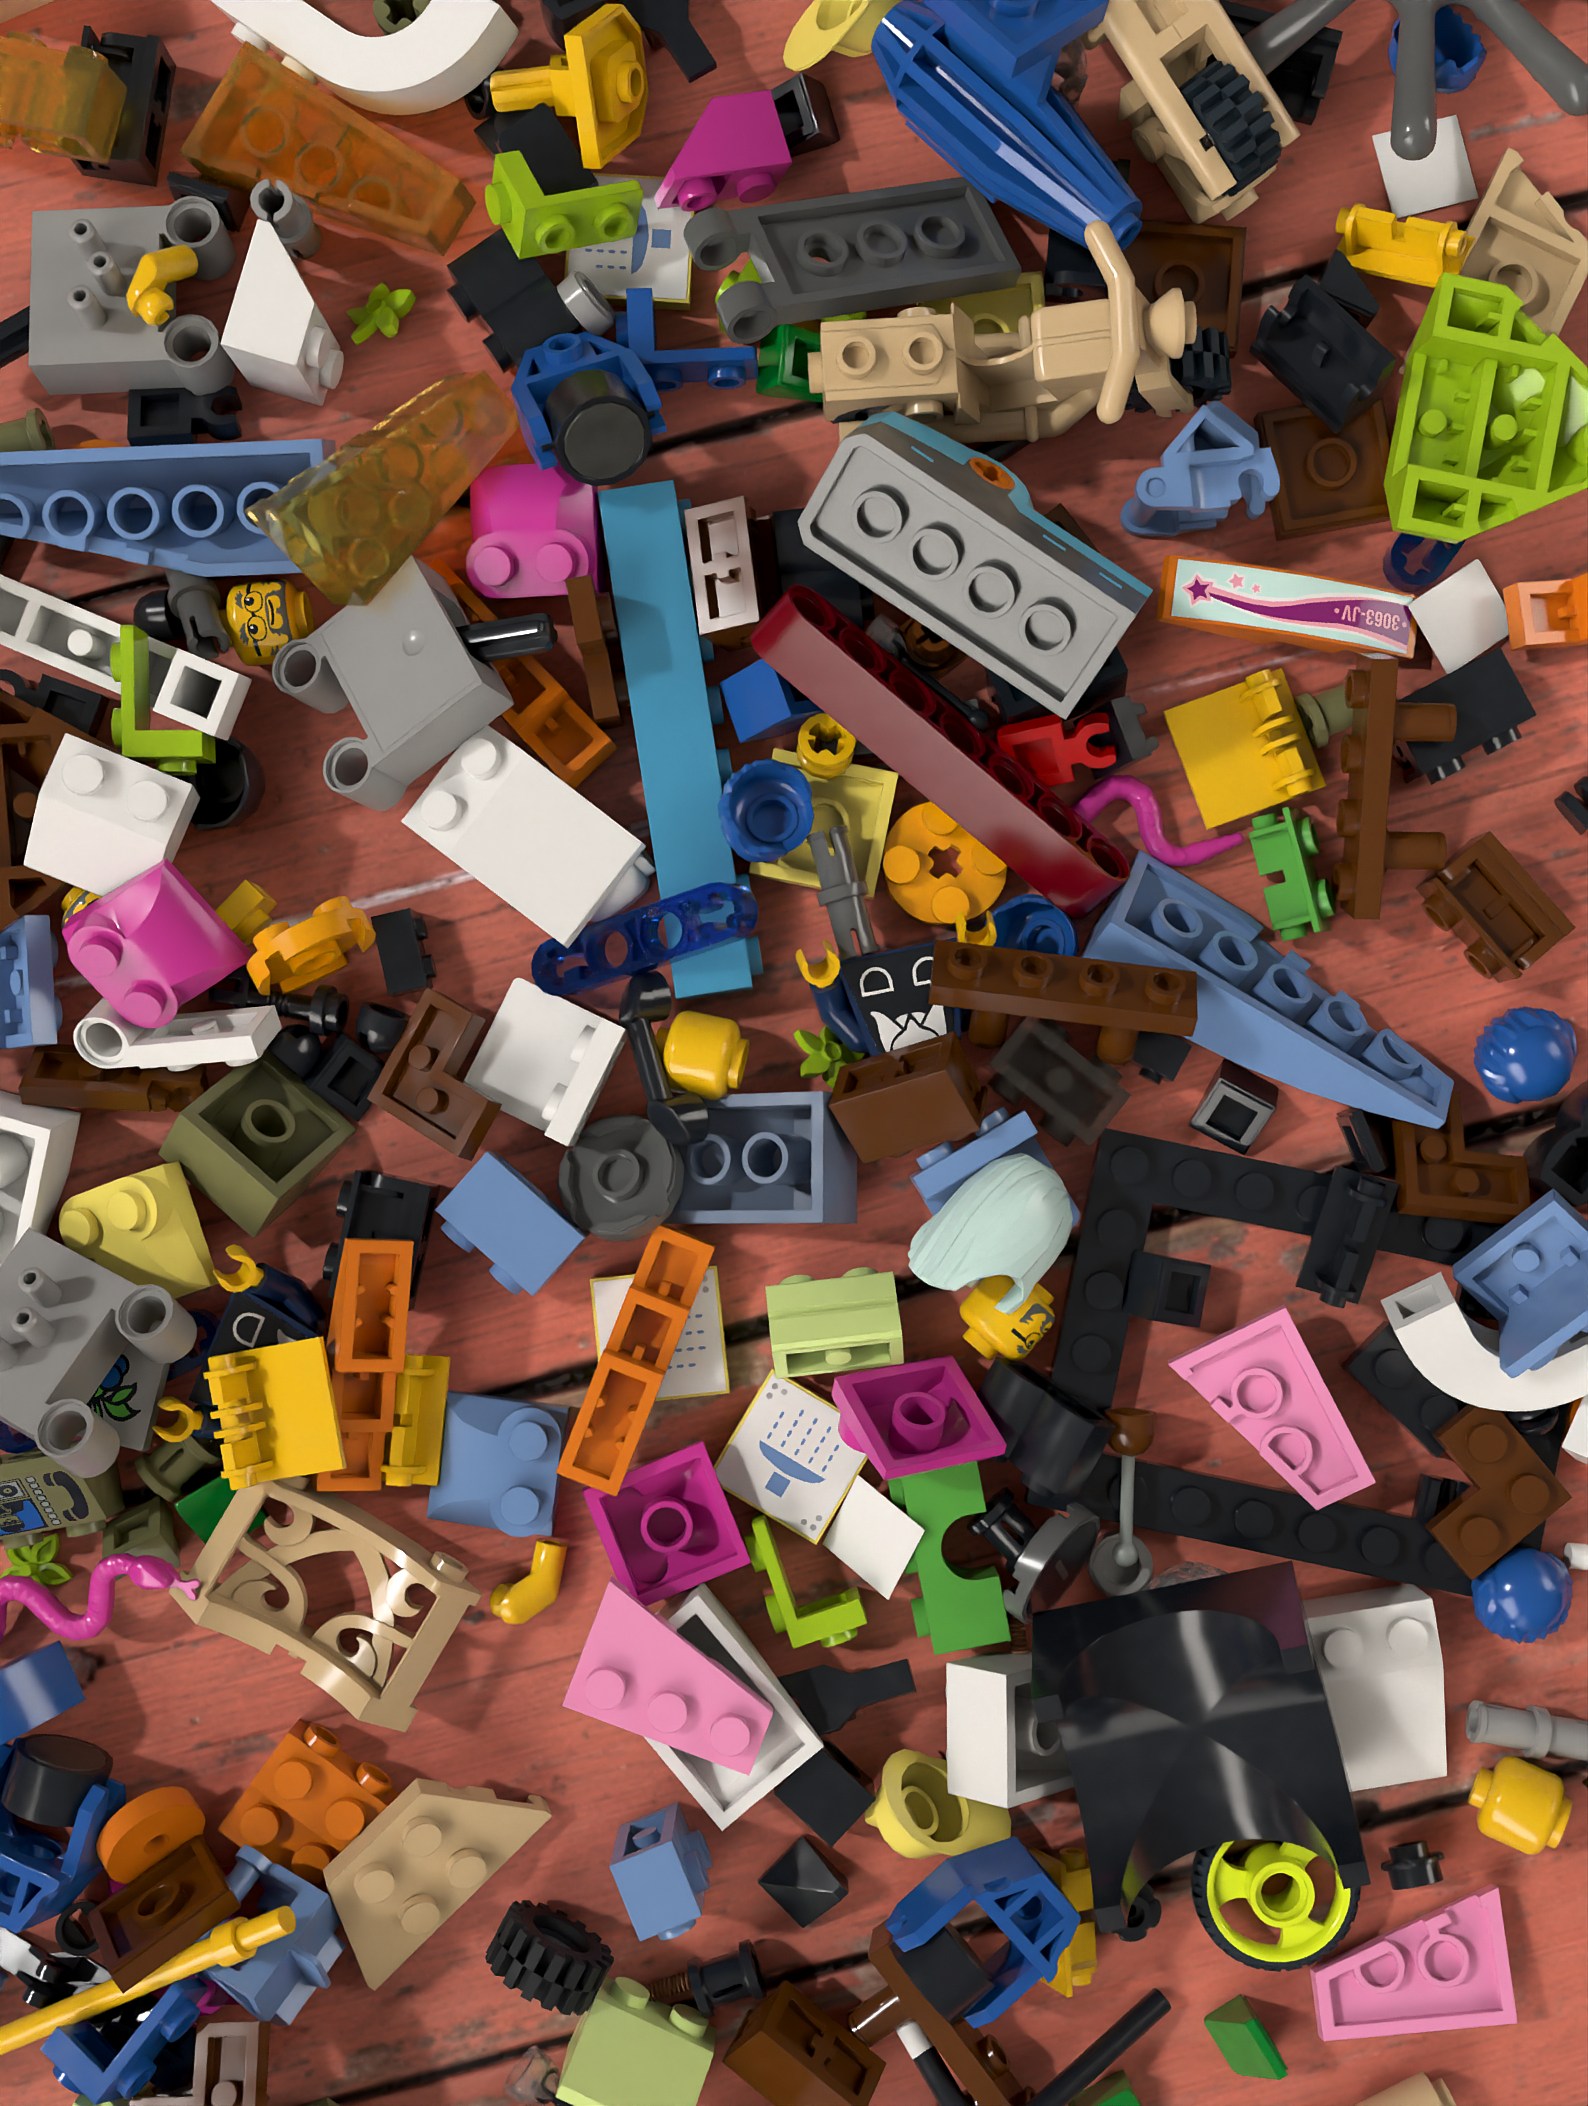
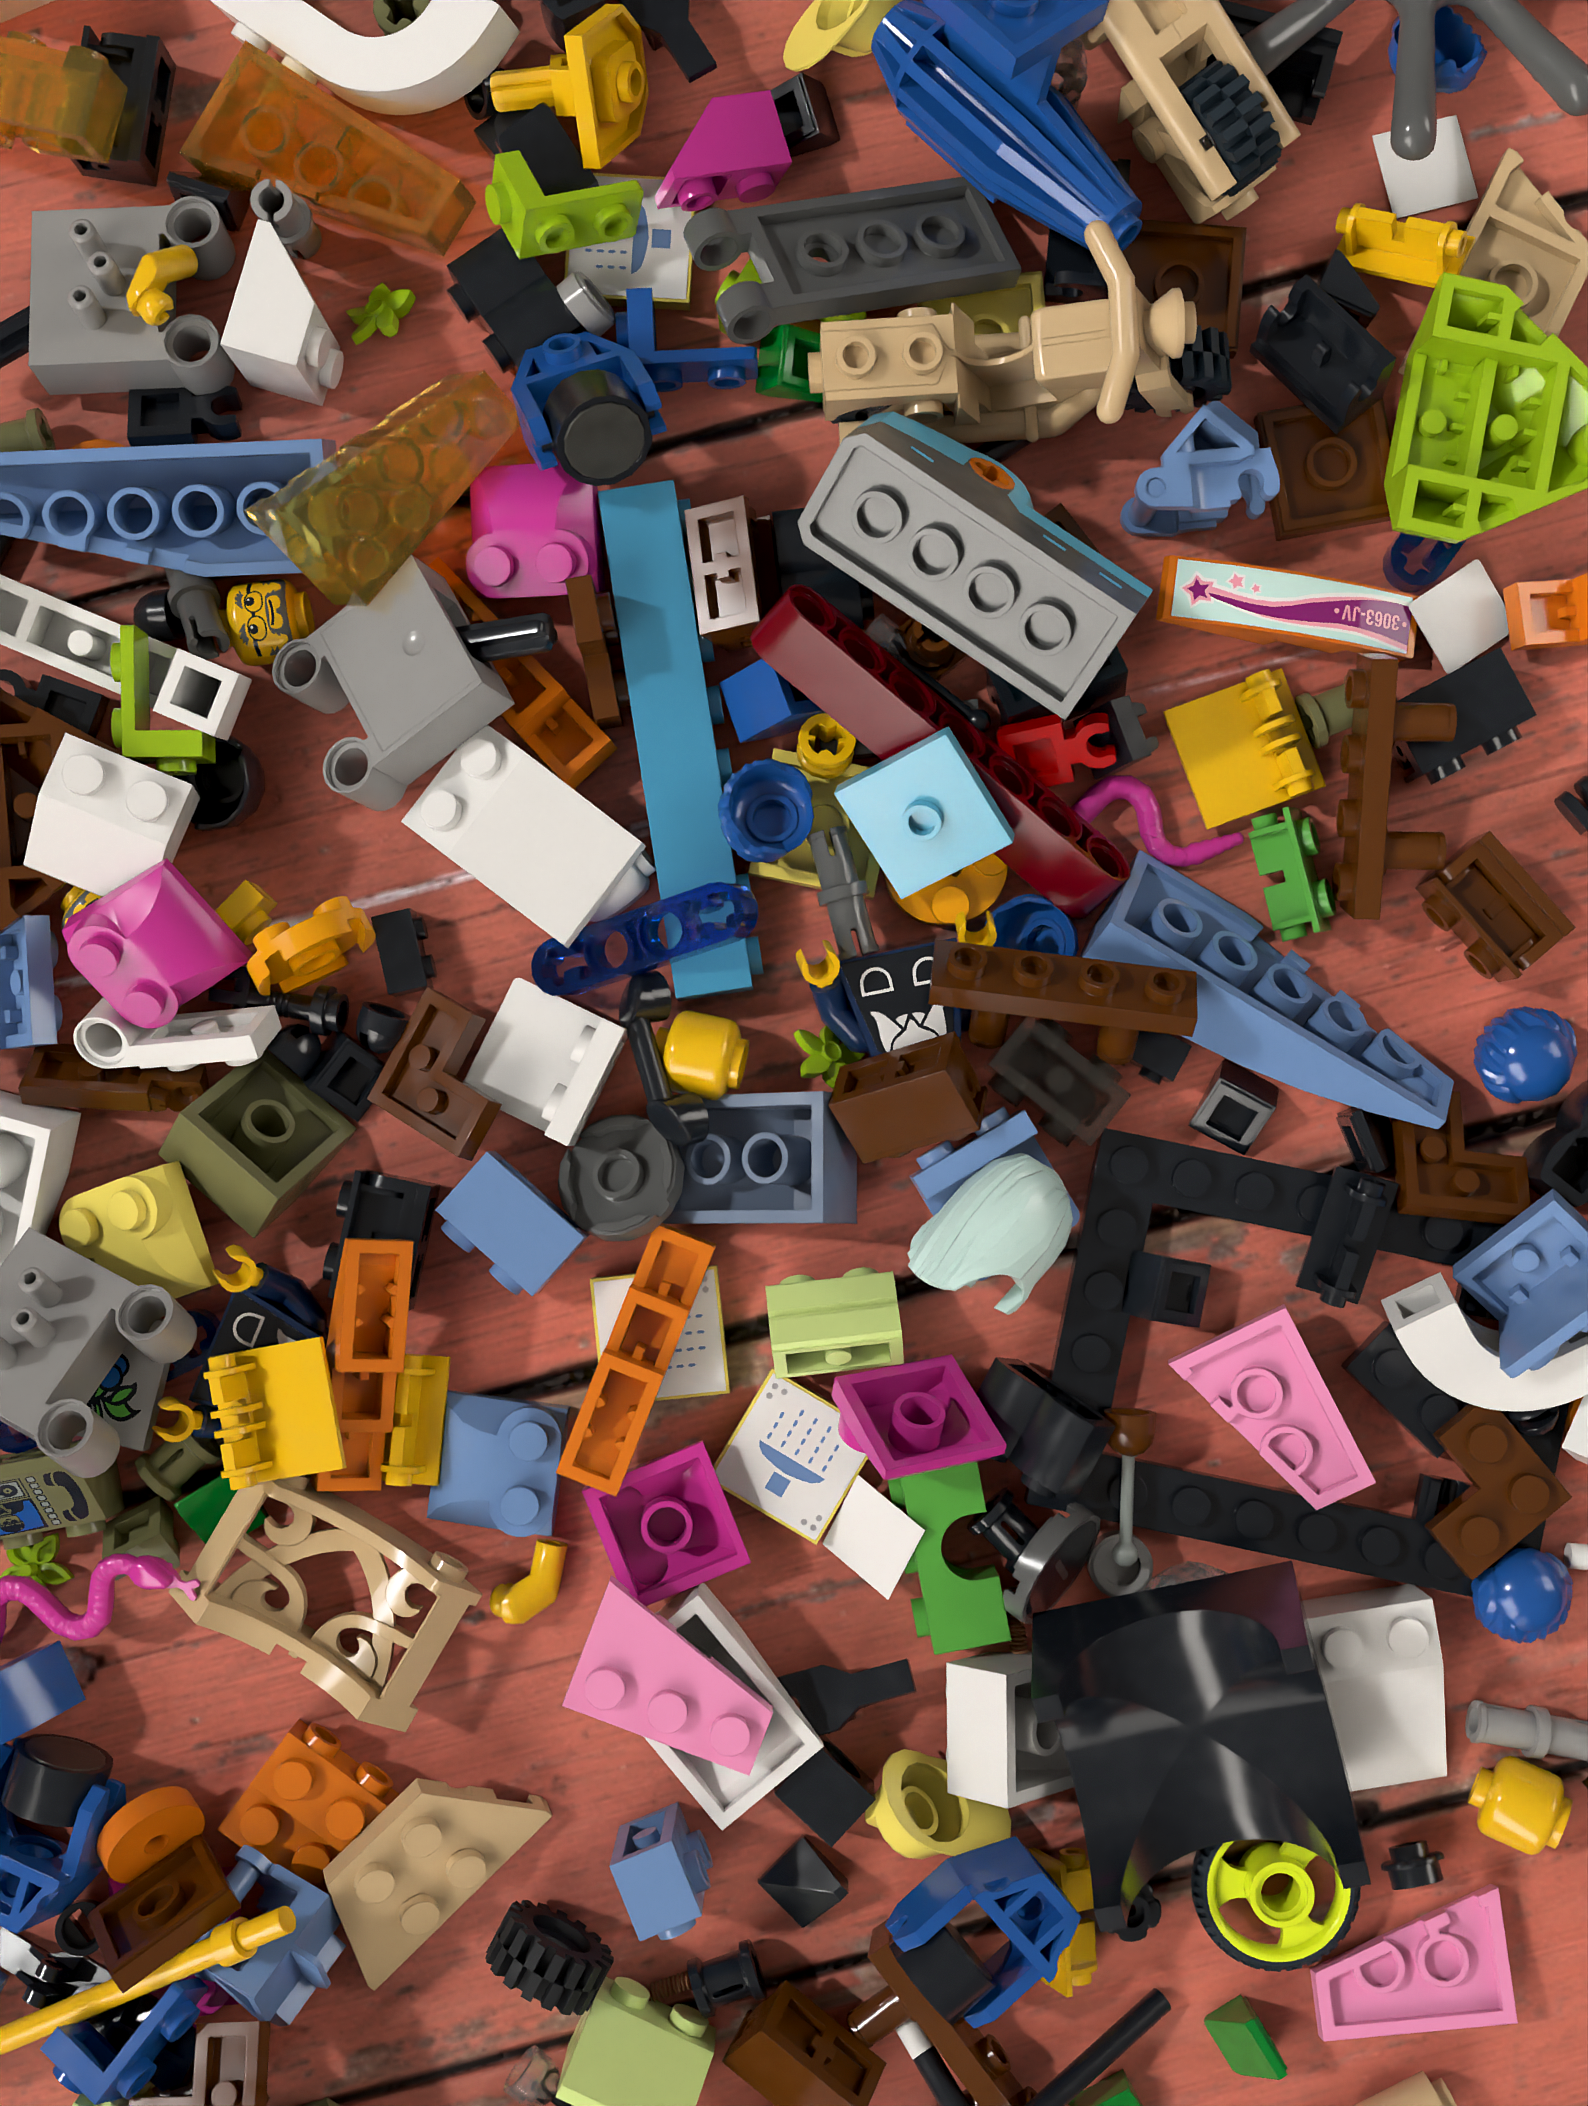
lime bracket [744,1512,867,1649] -> none
yellow head [960,1275,1055,1362] -> none
none -> medium azure plate [834,726,1015,899]

